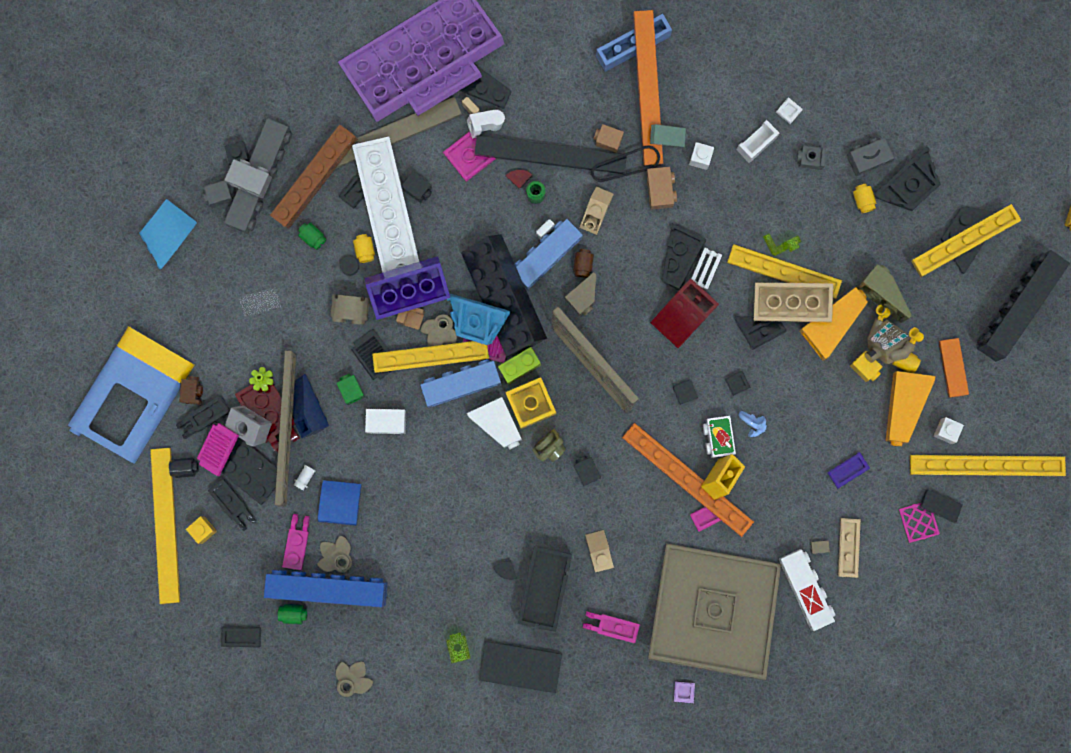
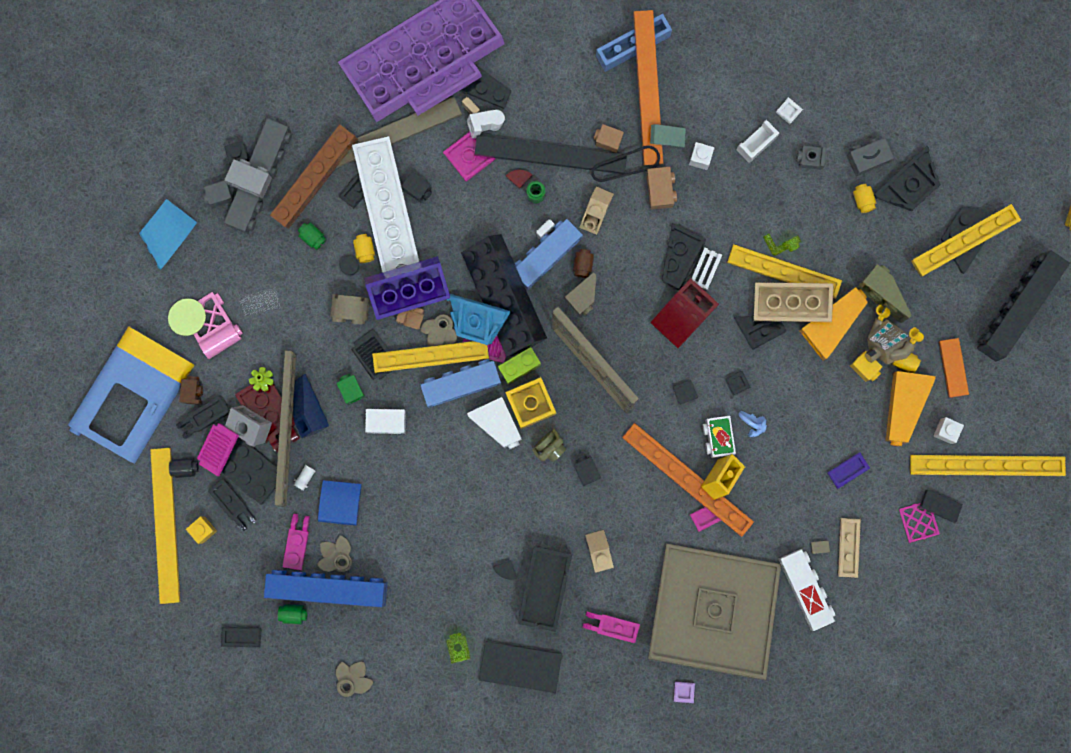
none -> yellowish green piece [168,299,206,336]
none -> bright pink piece [193,292,243,359]

